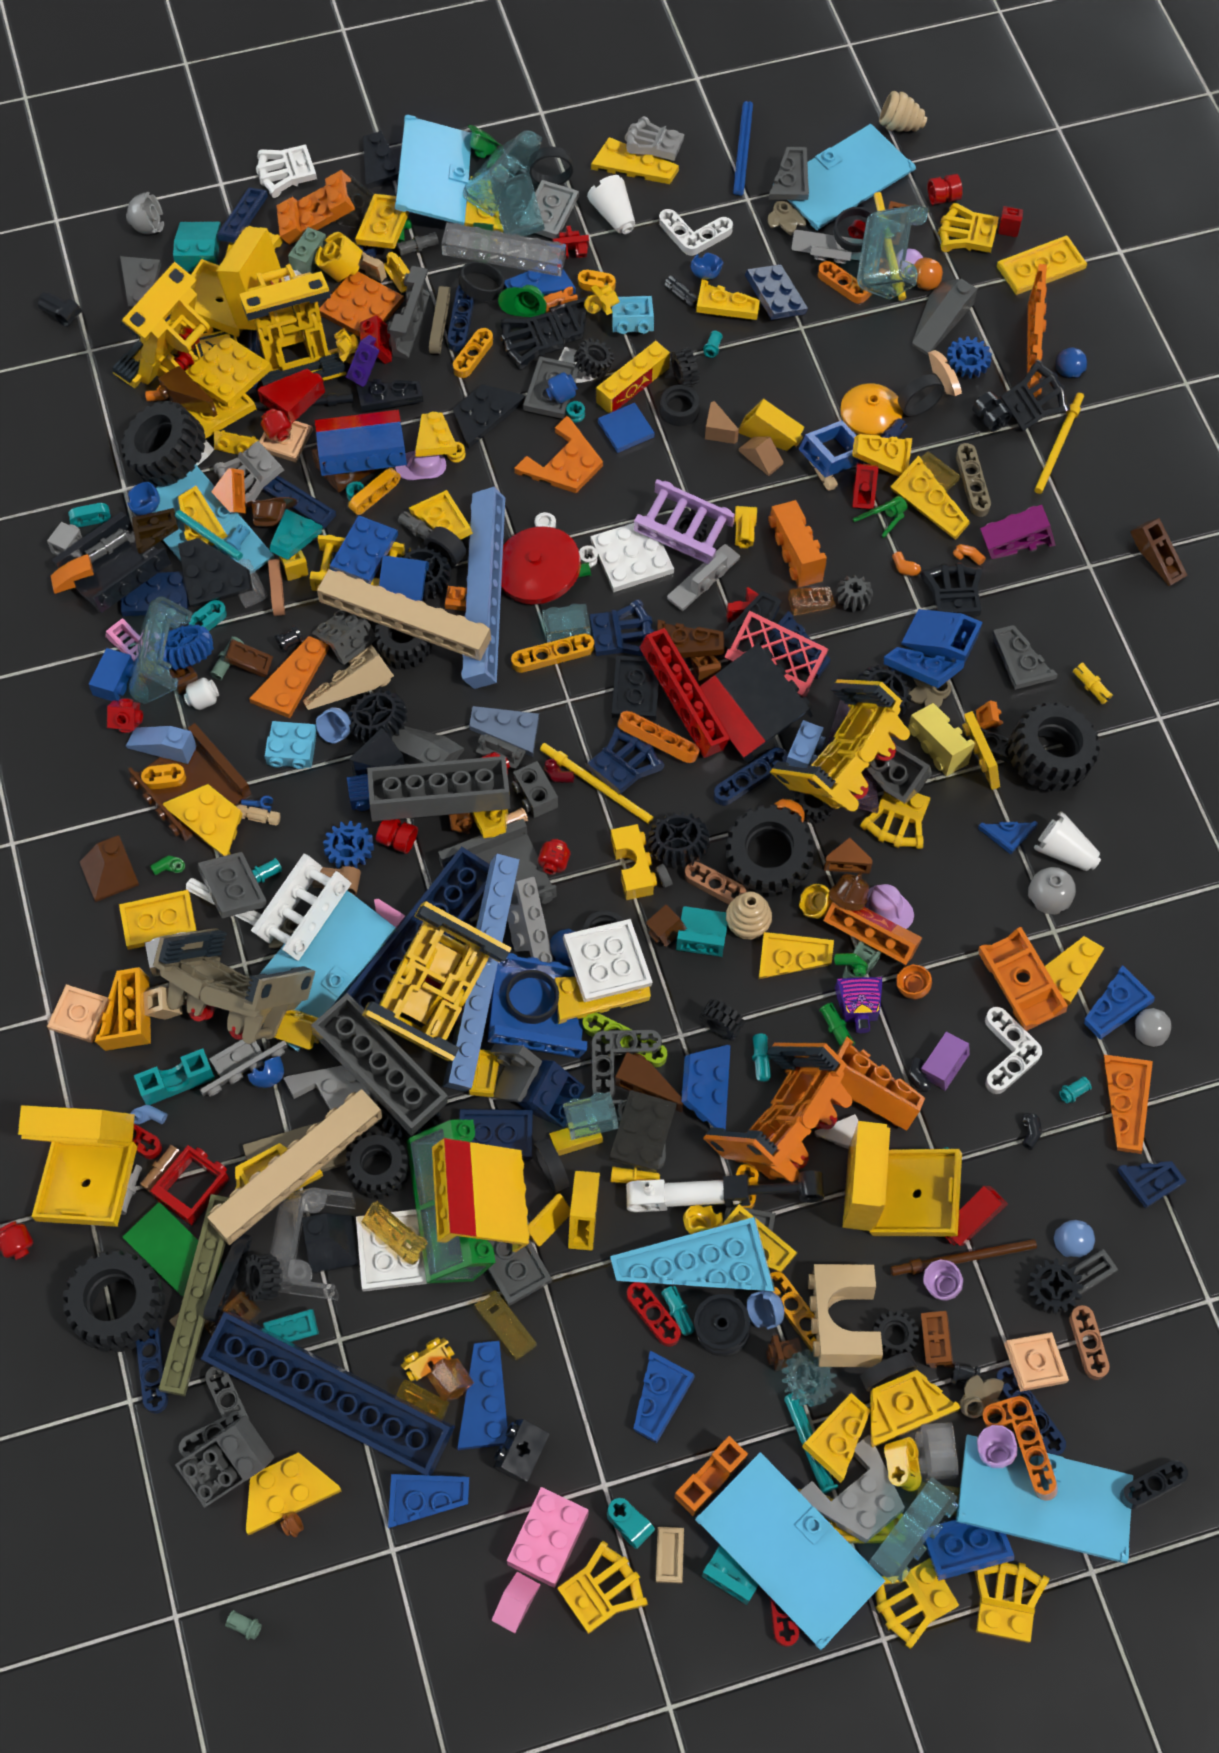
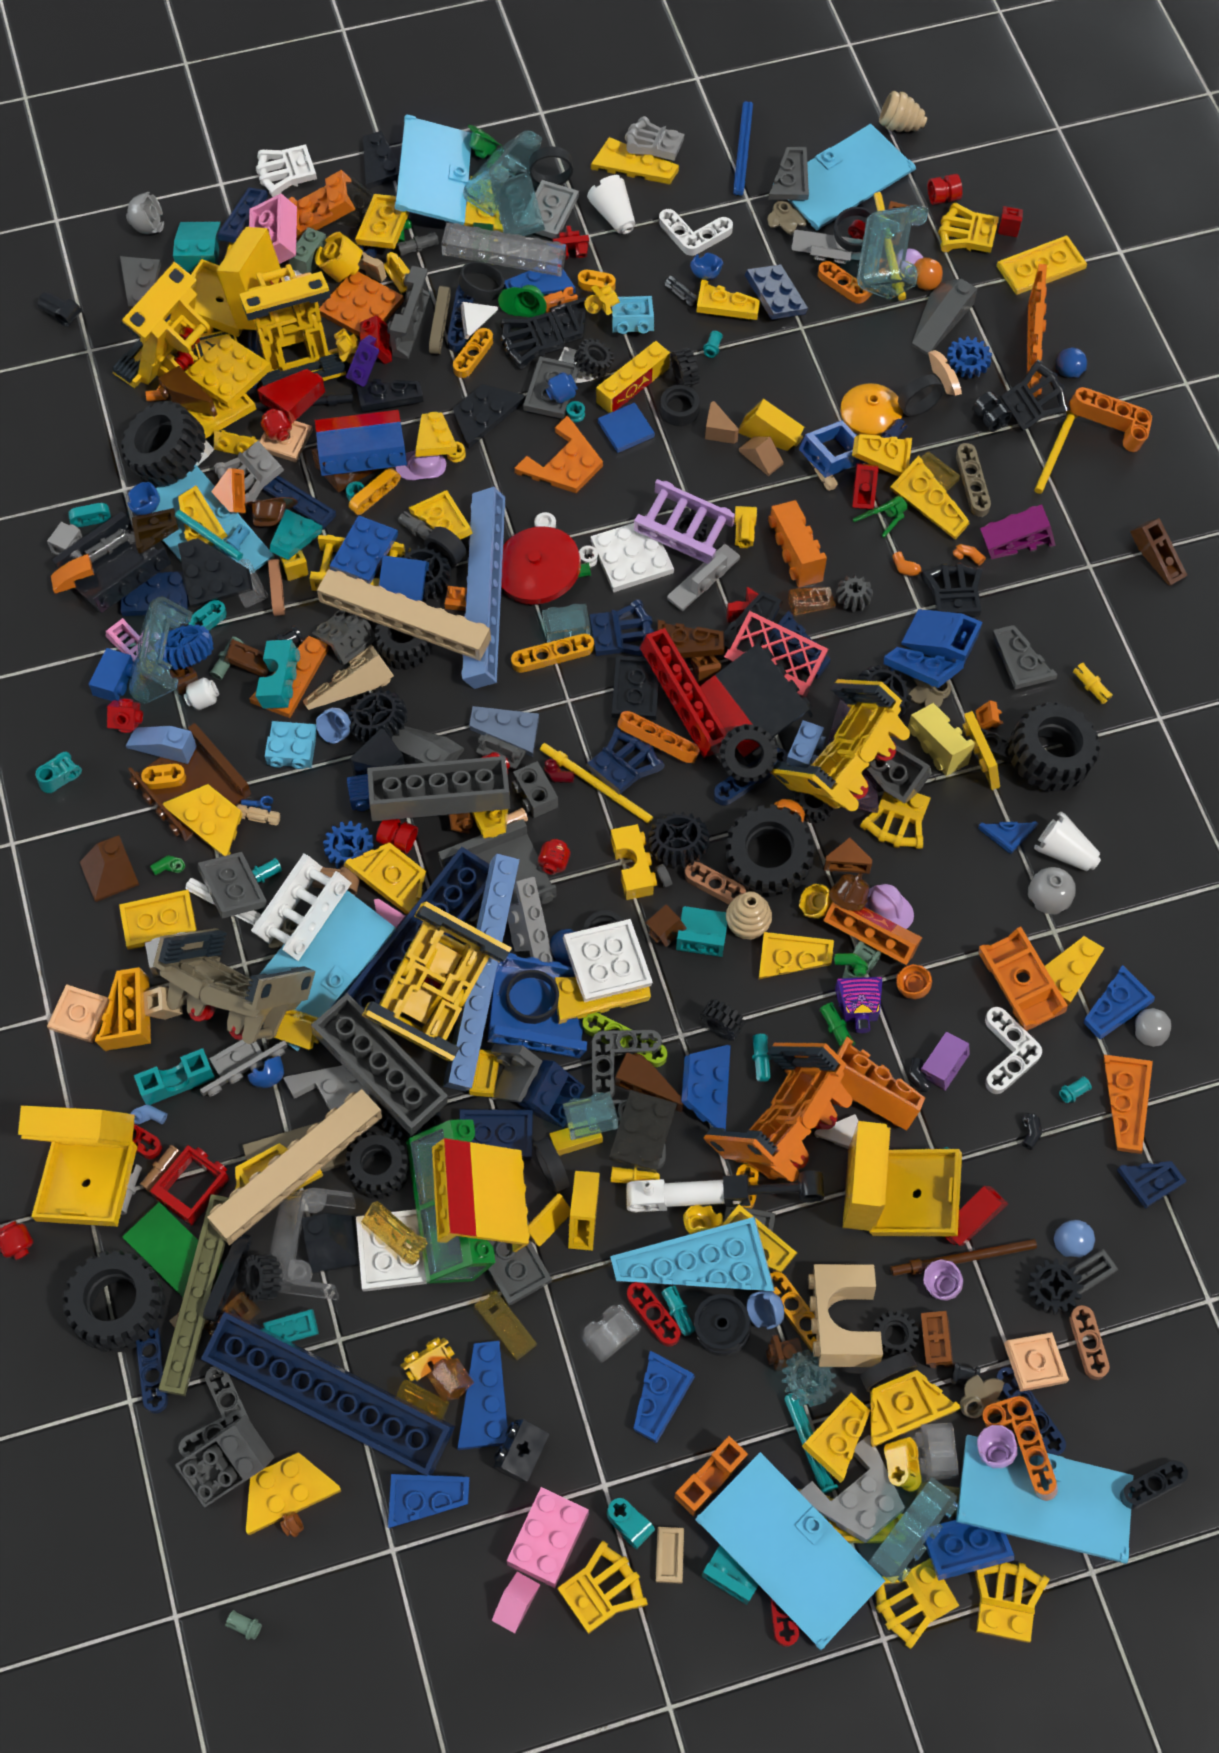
none -> teal piece [35,752,82,793]
none -> bright pink brick [249,194,297,264]
none -> teal arch [256,640,300,709]
none -> yellow wing [344,843,426,915]
none -> white tile [460,302,498,339]
none -> clear brick [582,1304,641,1363]
none -> black tyre [719,724,778,782]
none -> orange beam [1068,387,1152,452]

